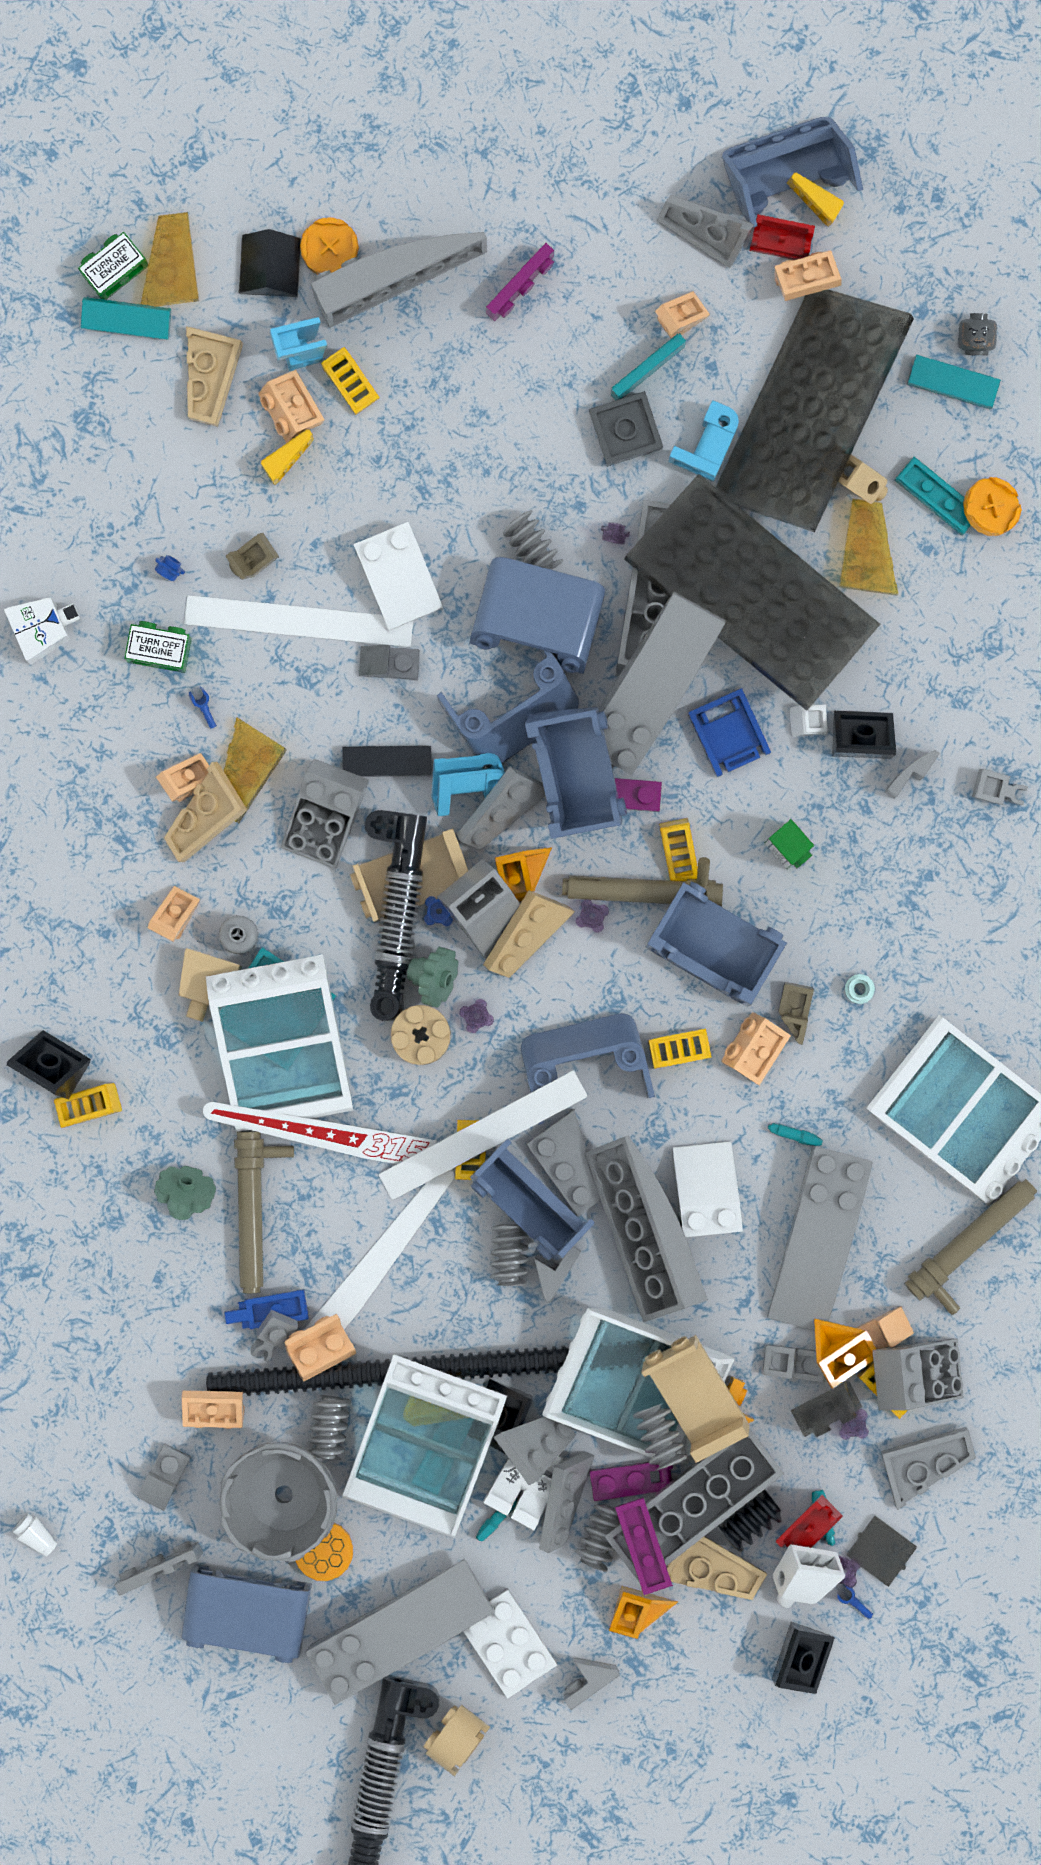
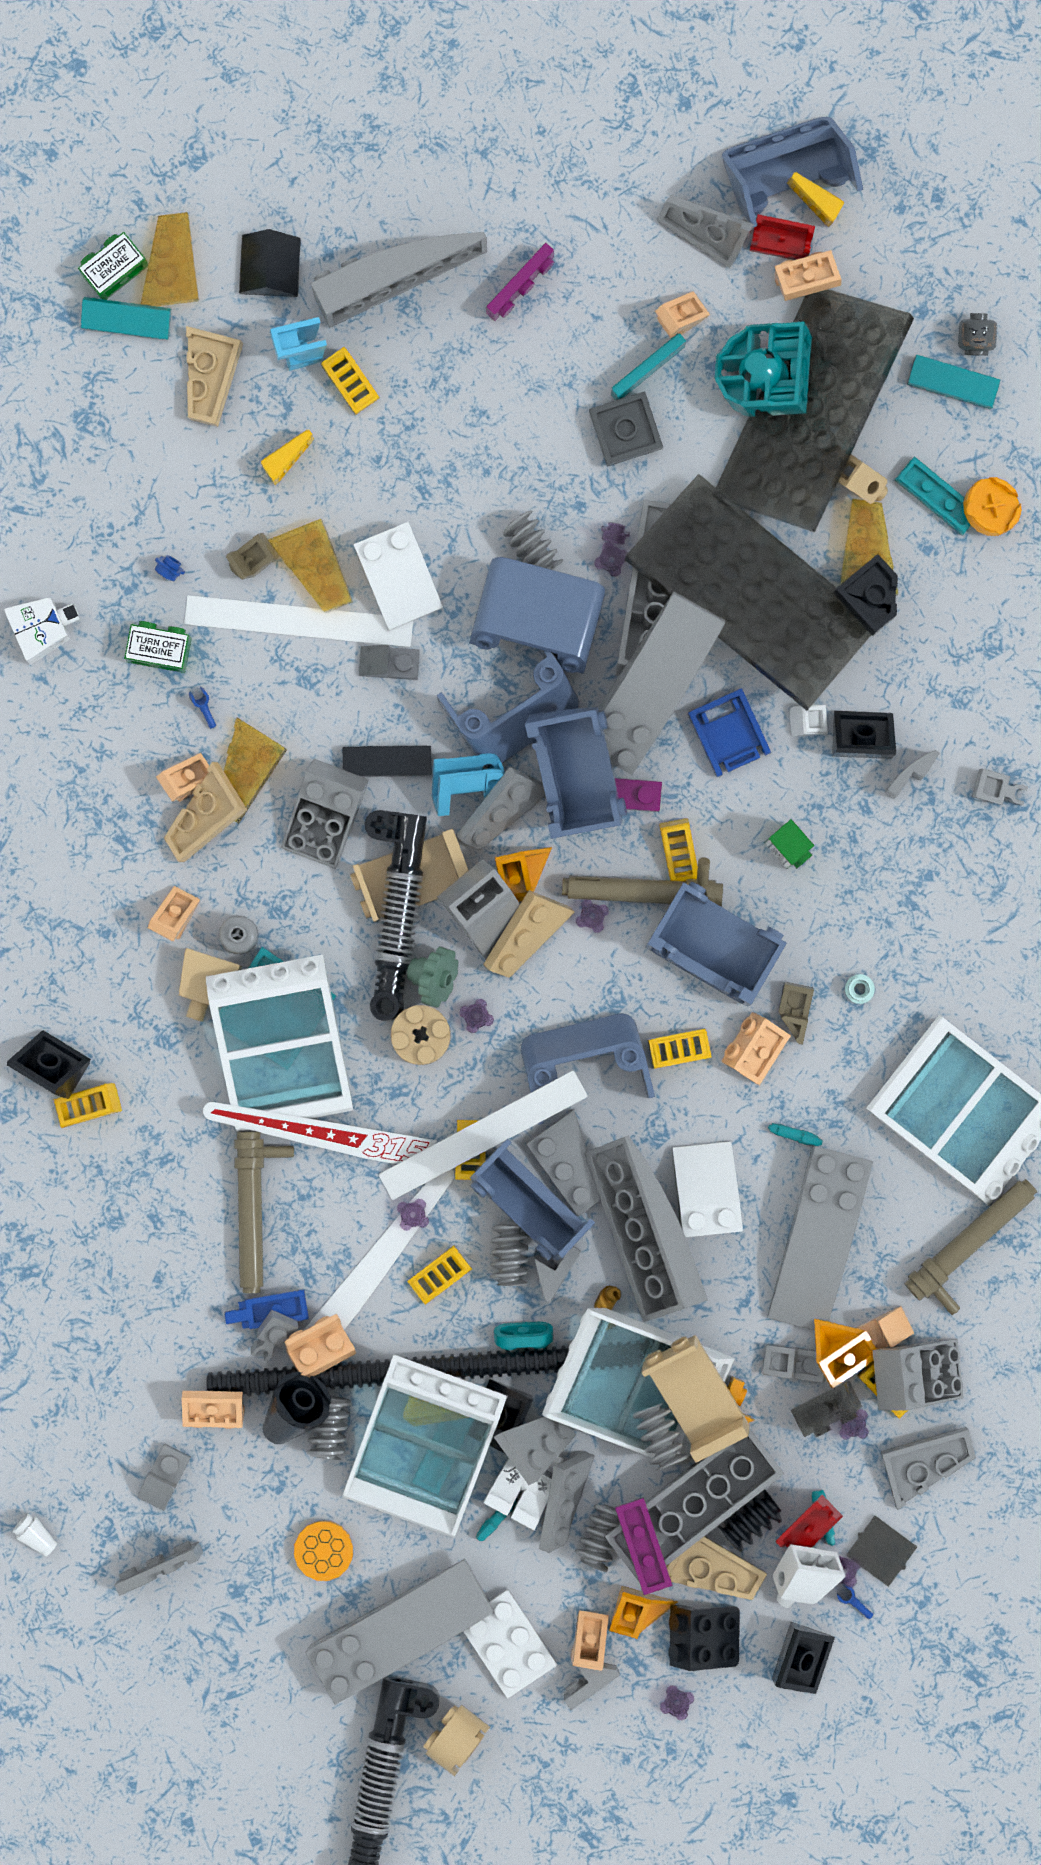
sand green plant [154,1166,216,1220] -> none
sand blue windscreen [181,1564,312,1663] -> none
light grey piece [219,1442,337,1562] -> none
light nougat bracket [258,370,325,443] -> none
light orange tile [300,217,359,275] -> none
blue plate [424,896,453,927] -> none
magenta plate [589,1462,673,1501] -> none
medium azure piece [668,400,739,482] -> none
none -> black cone [263,1372,331,1444]
none -> clear yellow wing [268,519,353,613]
none -> clear purple plate [397,1199,429,1231]
none -> yellow slope [407,1245,472,1305]
none -> teal plate [494,1321,554,1350]
none -> light nougat slope [570,1610,609,1671]
none -> clear purple plate [594,542,629,577]
none -> pearl gold arm [594,1285,621,1330]
none -> clear purple plate [660,1685,694,1720]
none -> black bracket [668,1605,740,1671]
none -> teal connector [714,322,812,417]
none -> black plate [833,554,898,636]

